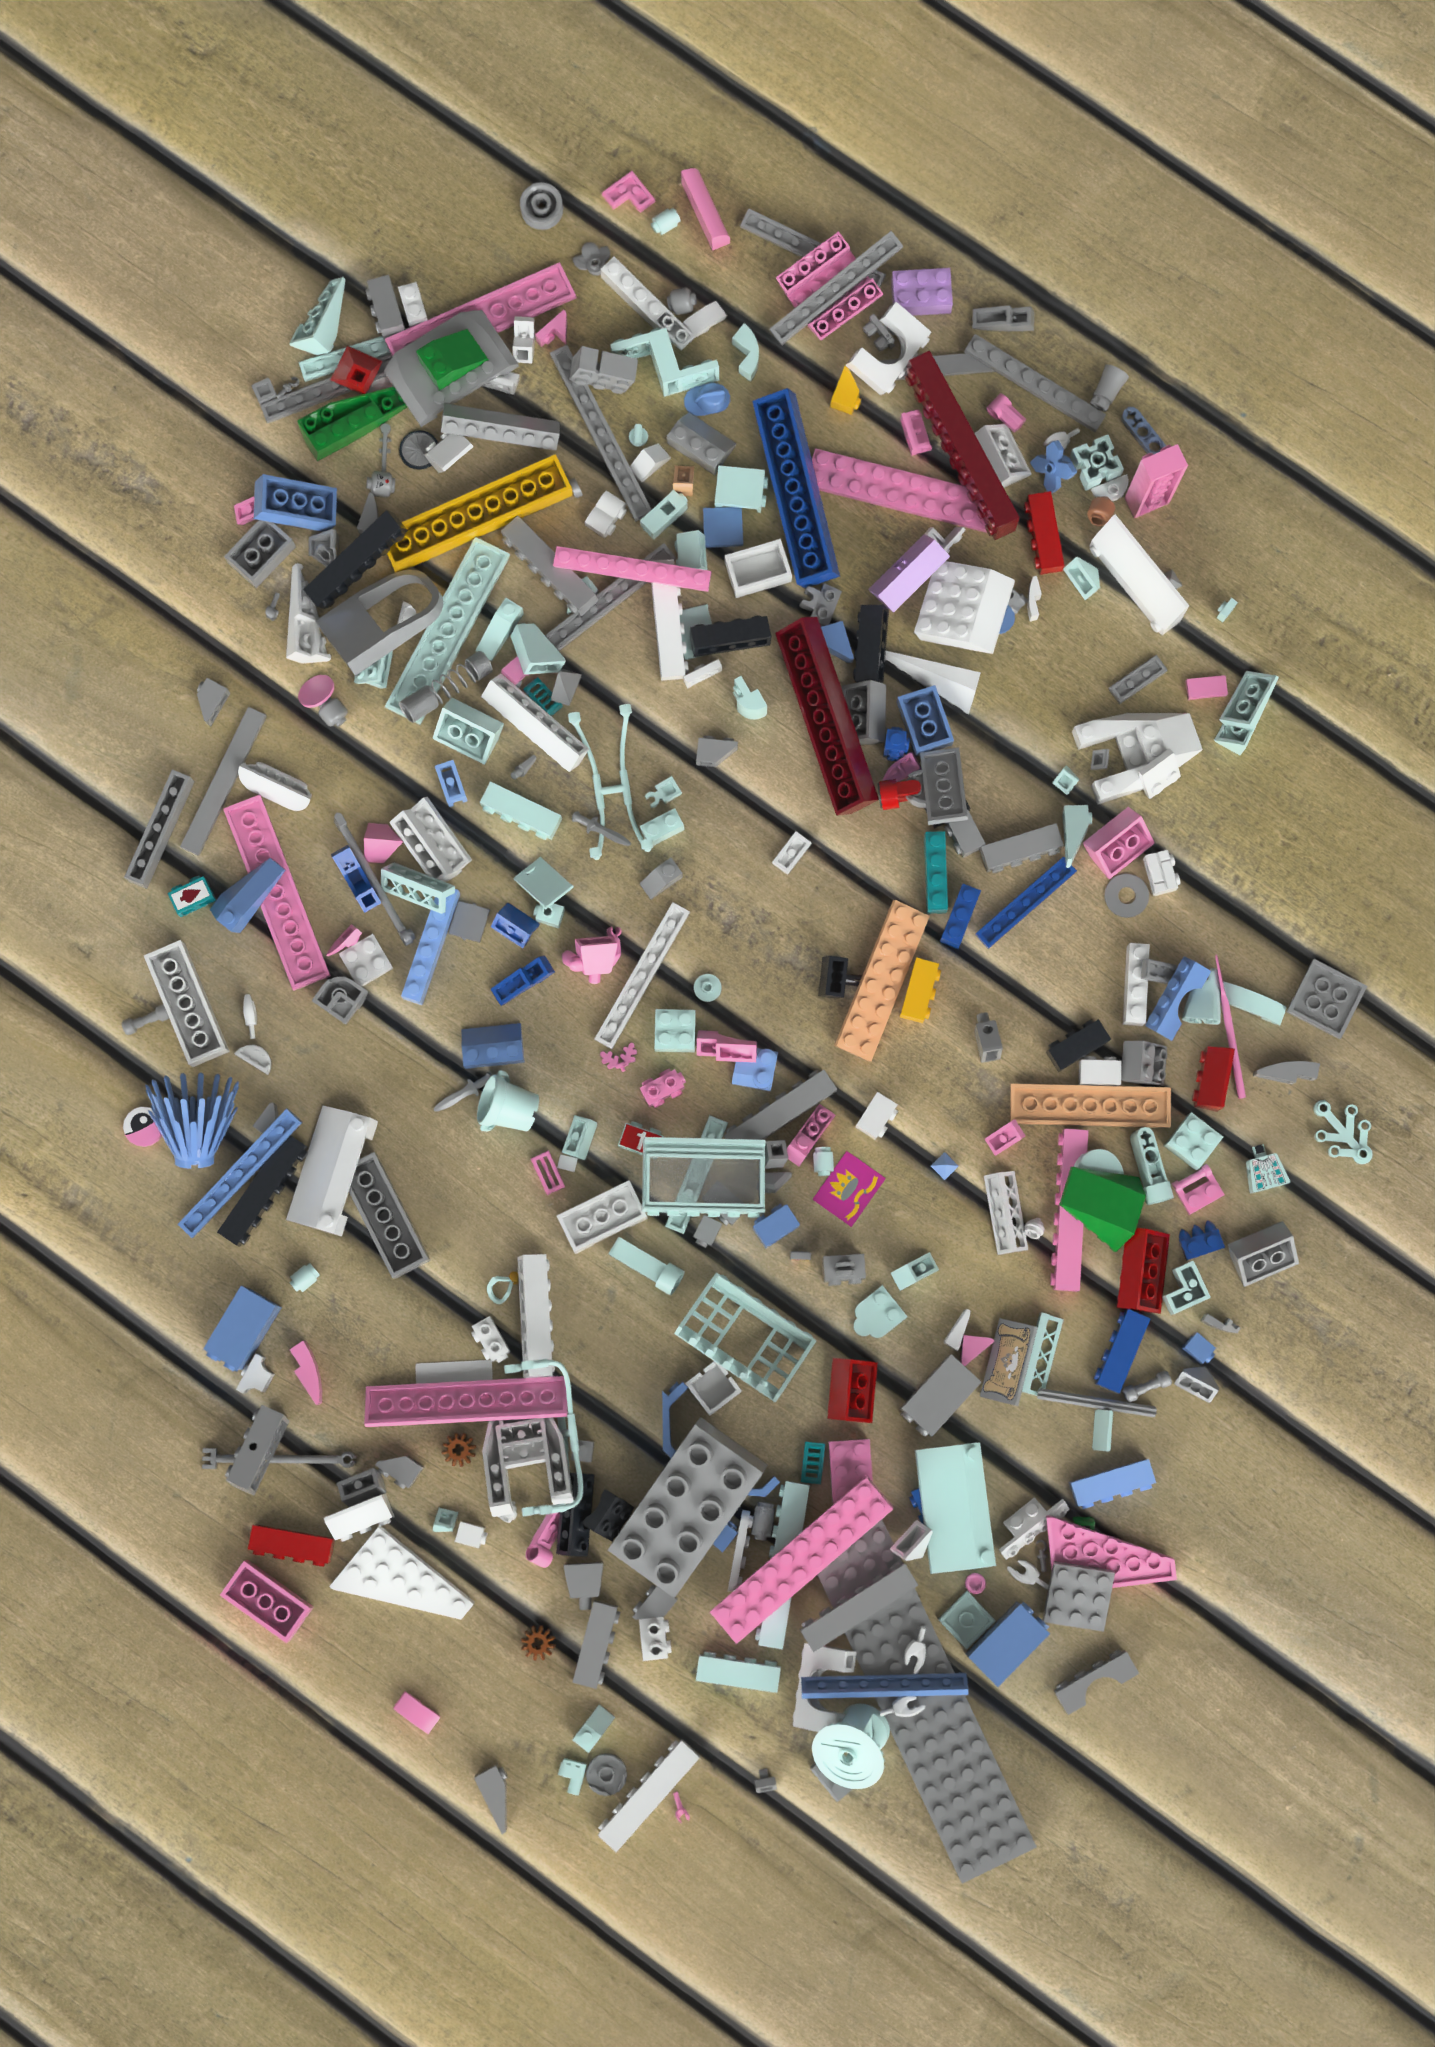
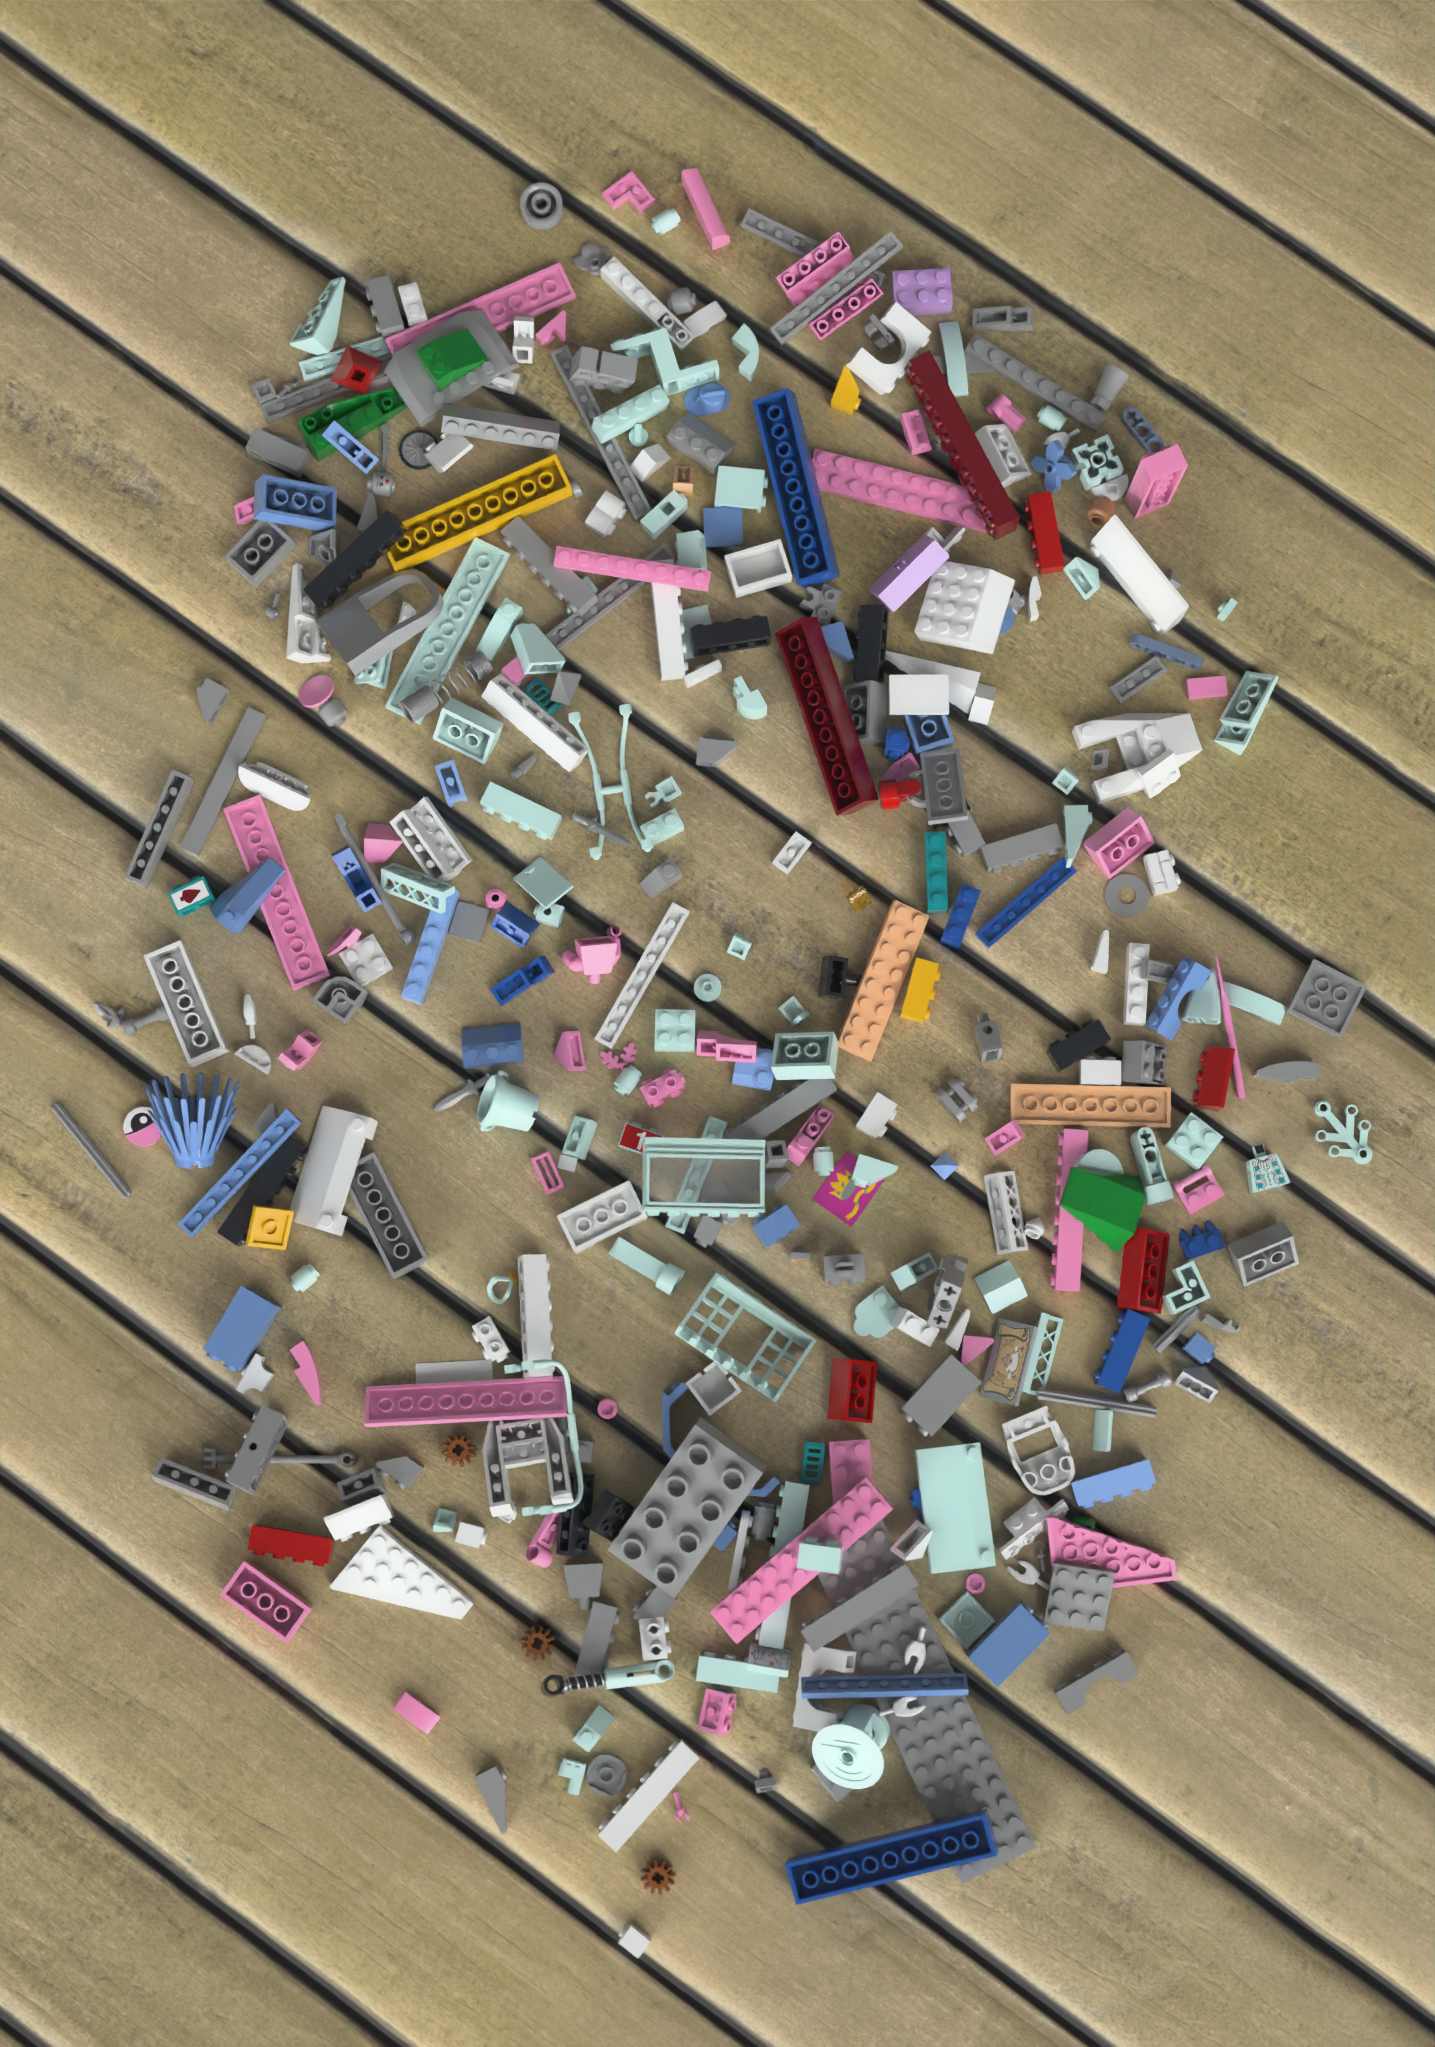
none -> light grey axle [51,1103,132,1199]
none -> light grey piece [93,1001,125,1028]
none -> light grey brick [152,1457,237,1511]
none -> light grey brick [245,427,310,477]
none -> yellow plate [245,1205,294,1250]
none -> bright pink brick [278,1029,323,1071]
none -> medium blue slope [322,420,379,474]
none -> bright pink brick [486,889,508,911]
none -> piece [540,1660,675,1698]
none -> bright pink slope [553,1031,586,1071]
none -> light aqua brick [591,384,670,444]
none -> bright pink tile [597,1399,618,1419]
none -> light aqua brick [614,1065,642,1095]
none -> white brick [618,1923,651,1958]
none -> dark orange gear [641,1858,676,1895]
none -> bright pink bracket [698,1688,736,1735]
none -> light aqua slope [727,931,752,960]
none -> light aqua tile [747,1643,791,1677]
none -> light aqua brick [771,1032,839,1080]
none -> light aqua tile [778,996,810,1029]
none -> blue brick [785,1809,999,1905]
none -> light aqua brick [797,1536,844,1574]
none -> clear yellow plate [846,885,872,913]
none -> light aqua slope [851,1154,898,1188]
none -> white tile [889,674,949,715]
none -> white piece [889,1307,940,1347]
none -> light grey connector [927,1253,968,1329]
none -> light grey brick [934,1077,978,1123]
none -> light aqua slope [938,321,969,397]
none -> white slope [968,683,997,725]
none -> light aqua slope [973,1260,1028,1314]
none -> white slope [1002,1406,1075,1495]
none -> light aqua brick [1037,405,1067,431]
none -> white slope [1090,930,1109,974]
none -> sand blue beam [1129,633,1204,670]
none -> light grey axle [1152,1305,1201,1353]

